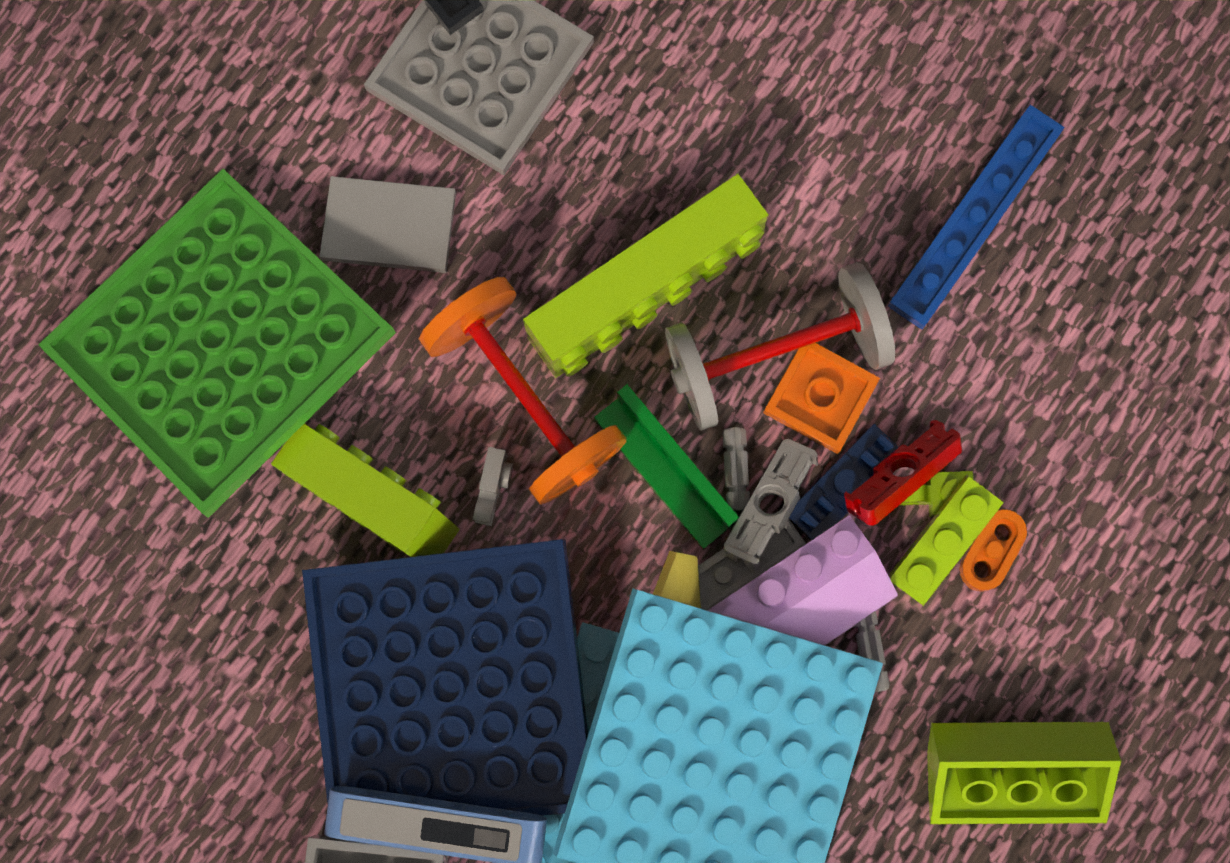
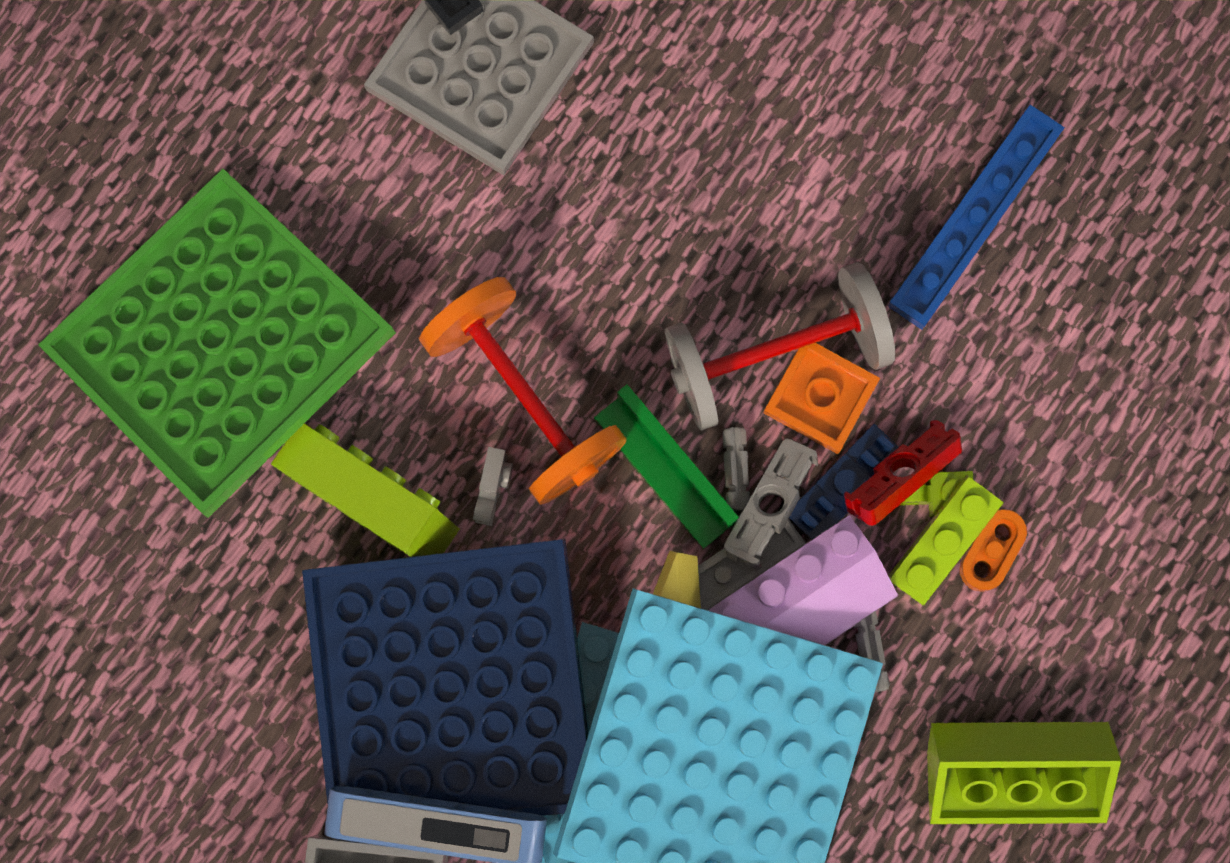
light grey tile [320,176,456,273] -> none
lime brick [523,174,769,378] -> none

